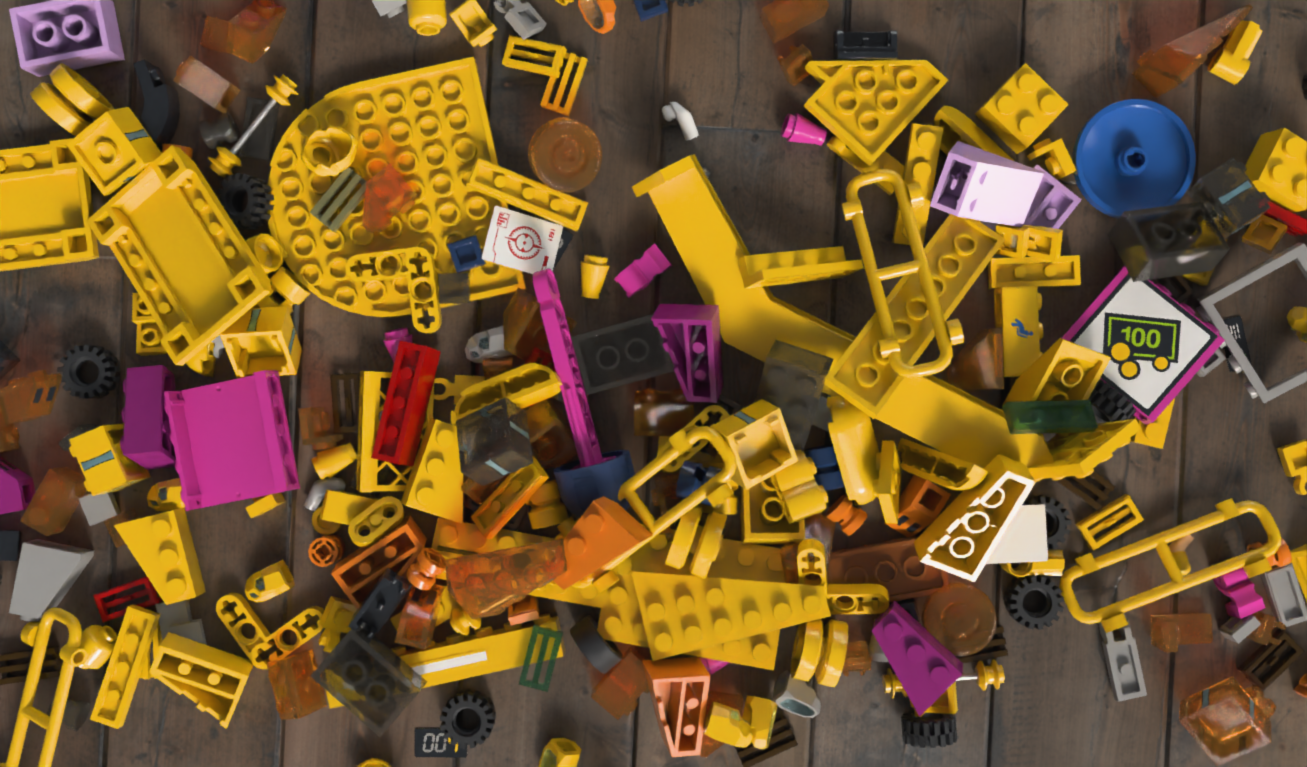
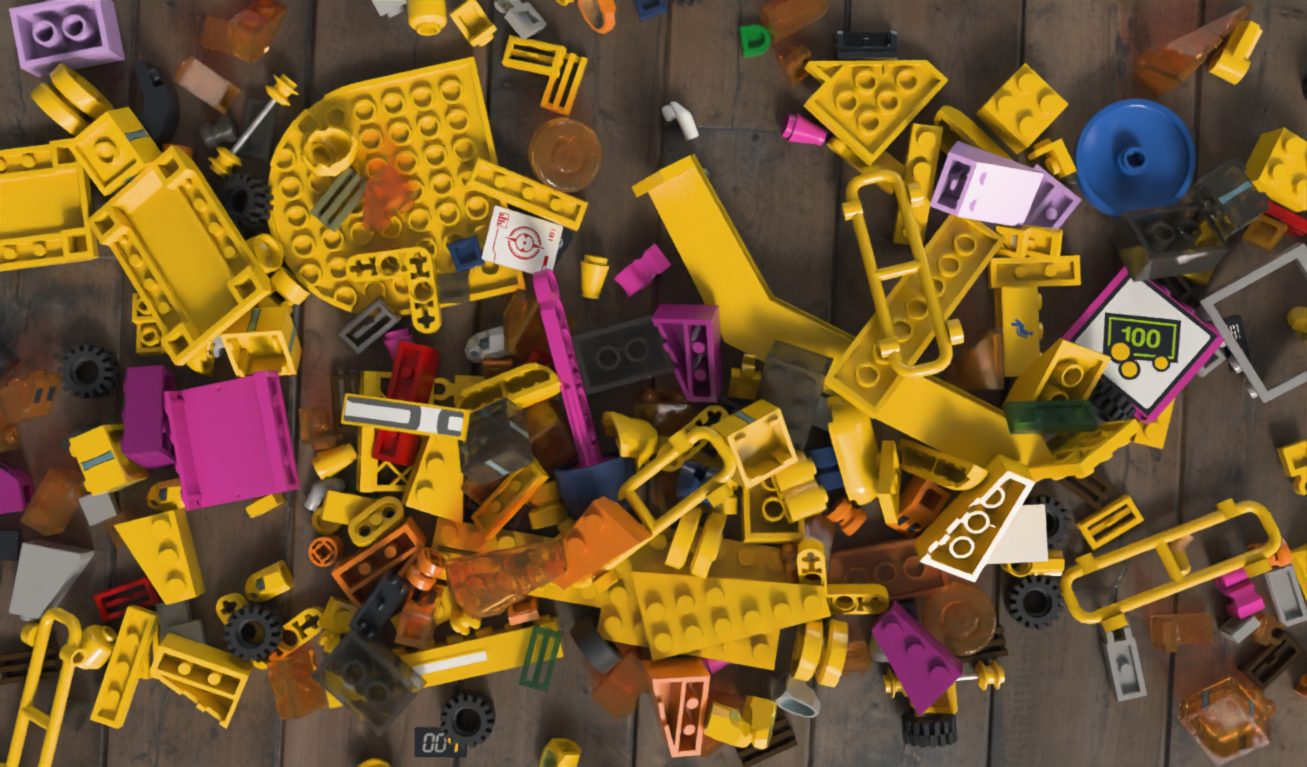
yellow fence [738,246,863,289] -> none
none -> black tyre [223,603,285,661]
none -> dark brown tile [337,295,402,354]
none -> slope [341,393,471,441]
none -> yellow helmet [601,411,661,474]
none -> yellow plate [728,354,761,400]
none -> green tile [739,24,771,58]

